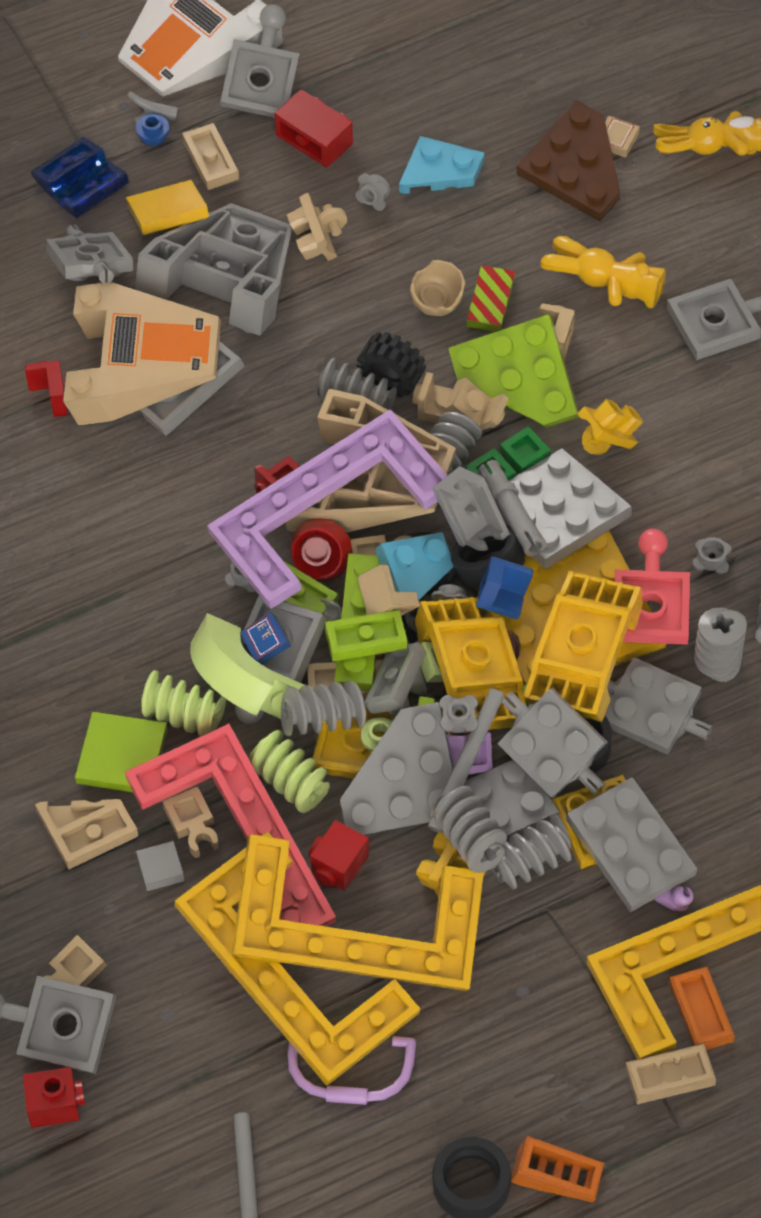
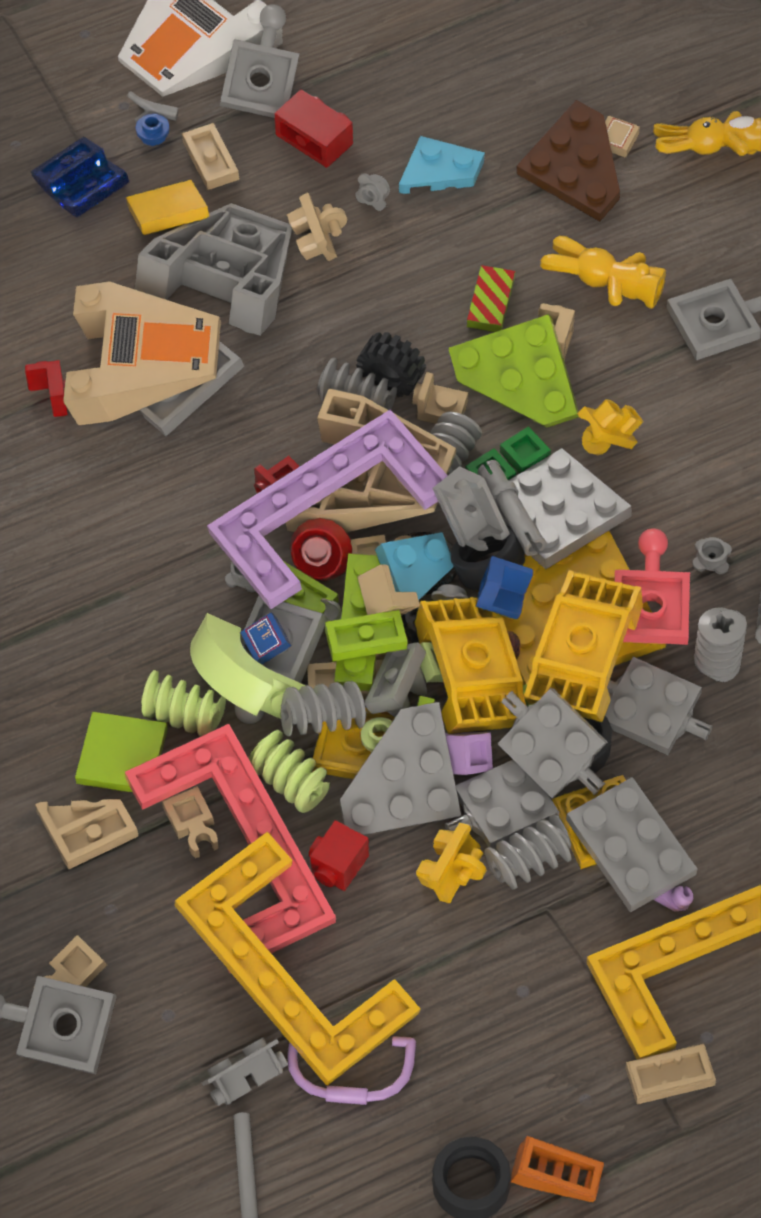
red brick [22,1067,85,1128] -> none
light grey plate [46,224,133,284] -> none
light grey tile [136,841,184,891] -> none
yellow plate [232,834,484,991] -> none
tan hair [410,260,466,316] -> none
light grey bar [428,688,504,833] -> none
light grey piece [429,786,507,873] -> none
light grey plate [439,695,478,733] -> none
tan bracket [444,377,509,431] -> none
orange tile [669,966,735,1050] -> none
none -> light grey hinge [201,1038,288,1106]

